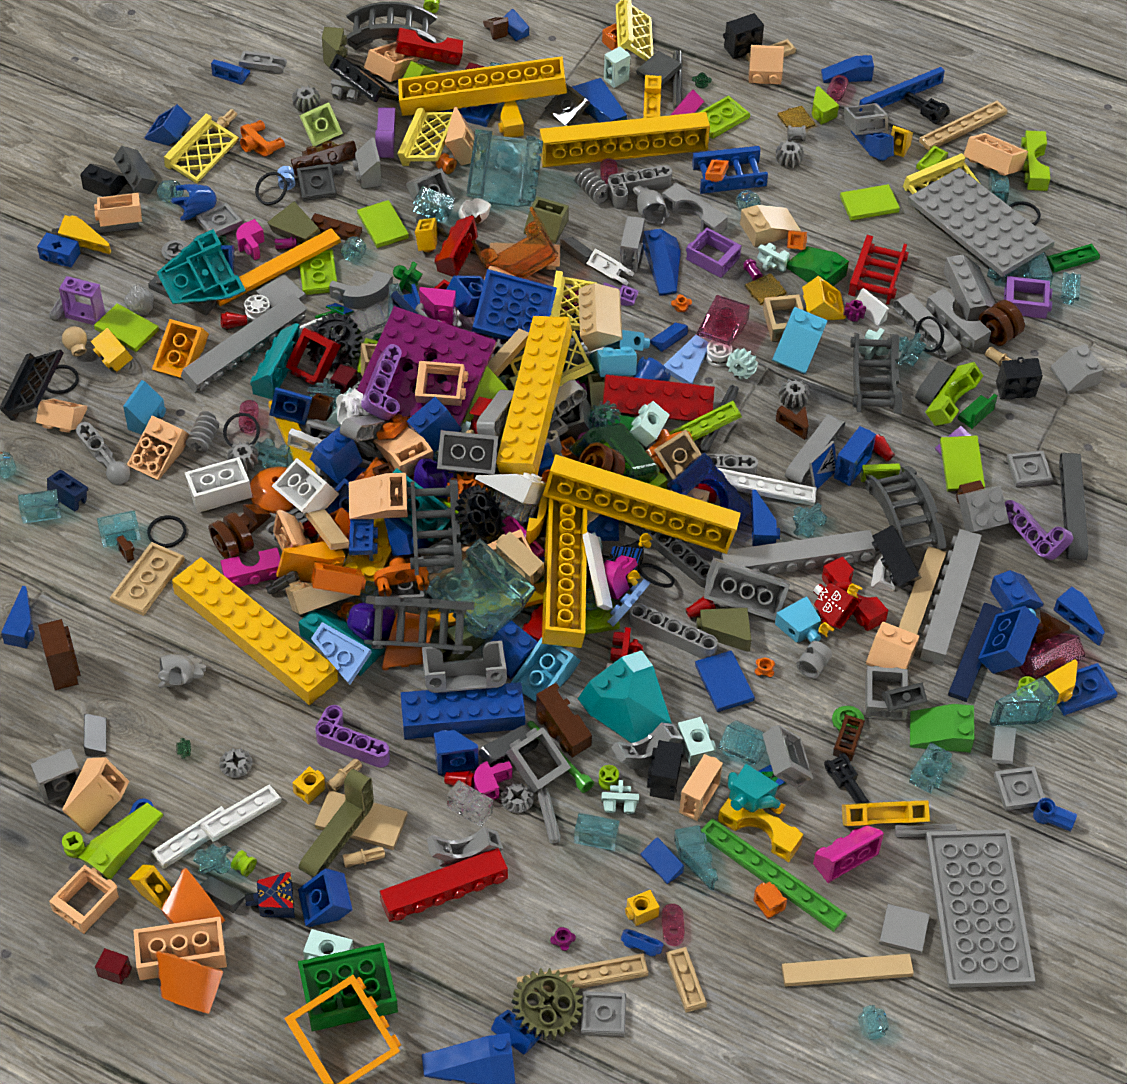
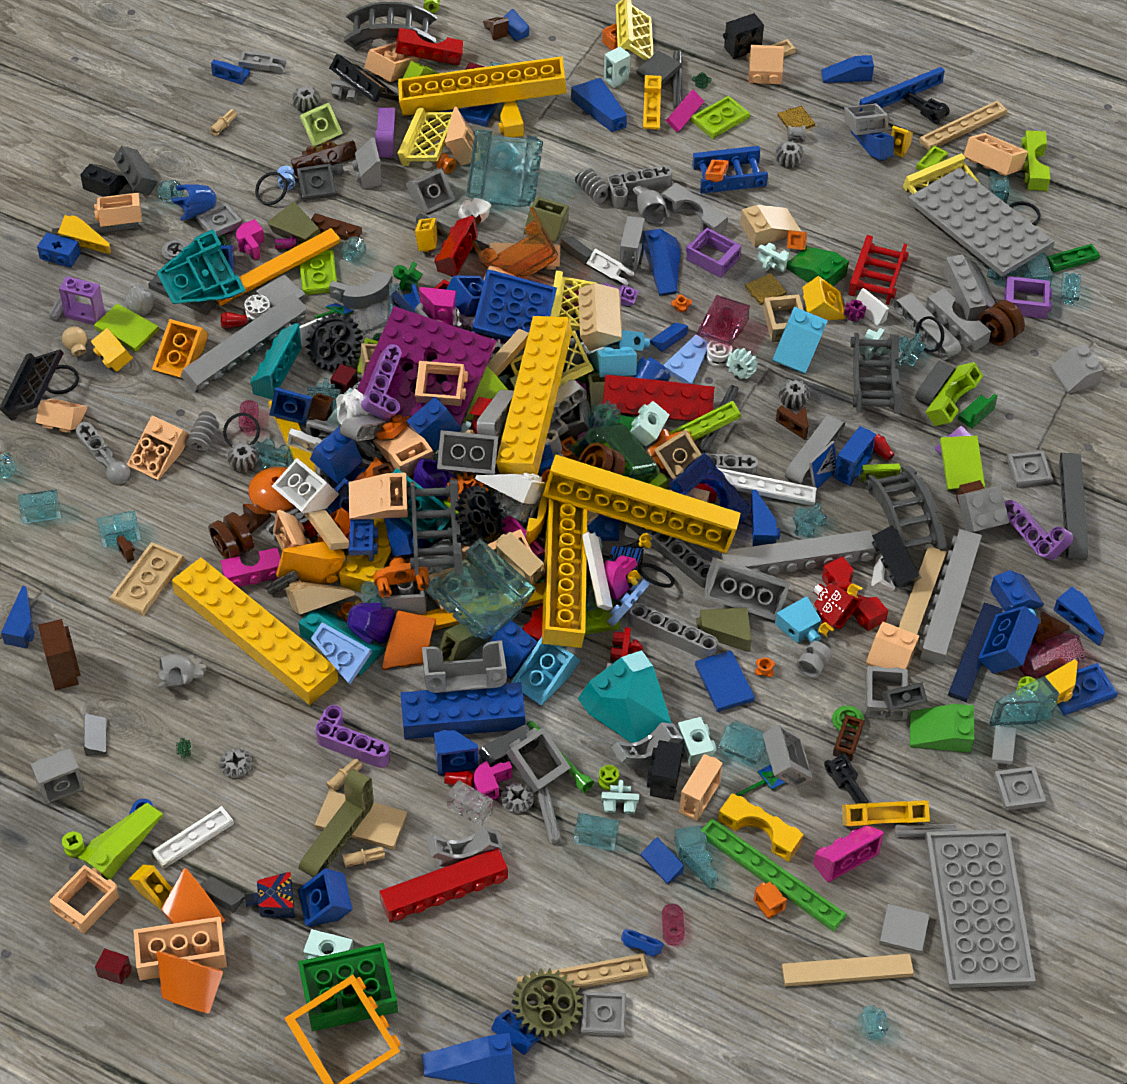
dark blue hinge [47,469,88,512] -> none
light nougat slope [62,757,129,834] -> none
dark azure slope [123,380,166,435] -> none
blue slope [144,104,192,146] -> none
black piece [147,515,186,548] -> none
light yellow fence [164,113,239,183] -> none
white slope [185,457,252,513] -> none
clear light blue hips [193,844,231,874] -> none
white tile [201,785,282,842] -> none
lime wheel [231,850,257,877] -> none
orange connector [240,120,285,157] -> none
red window [286,328,341,385] -> none
yellow brick [292,766,326,805] -> none
orange window [311,561,366,596] -> none
olive slope [322,27,348,67] -> none
lime tile [357,200,409,248] -> none
dark grey fence [364,596,475,654] -> none
clear light blue brick [413,186,454,223] -> none
reddish brown wedge [535,682,592,758] -> none
yellow brick [539,112,710,168] -> none
dark grey tile [545,83,590,126] -> none
magenta plate [550,927,576,951] -> none
clear pink plate [600,158,618,184] -> none
yellow brick [625,890,660,926] -> none
tan tile [665,947,707,1013] -> none
red cone [685,596,716,619] -> none
teal torso [728,764,786,814] -> none
clear light blue head [736,190,761,210] -> none
magenta pin [743,259,763,281] -> none
lime slope [812,86,839,125] -> none
clear pink plate [827,75,848,102] -> none
lime tile [840,184,900,221] -> none
clear light blue brick [909,743,953,794] -> none
tan axle [985,346,1012,366] -> none
black brick [996,357,1043,400] -> none
blue piece [1033,798,1077,832] -> none

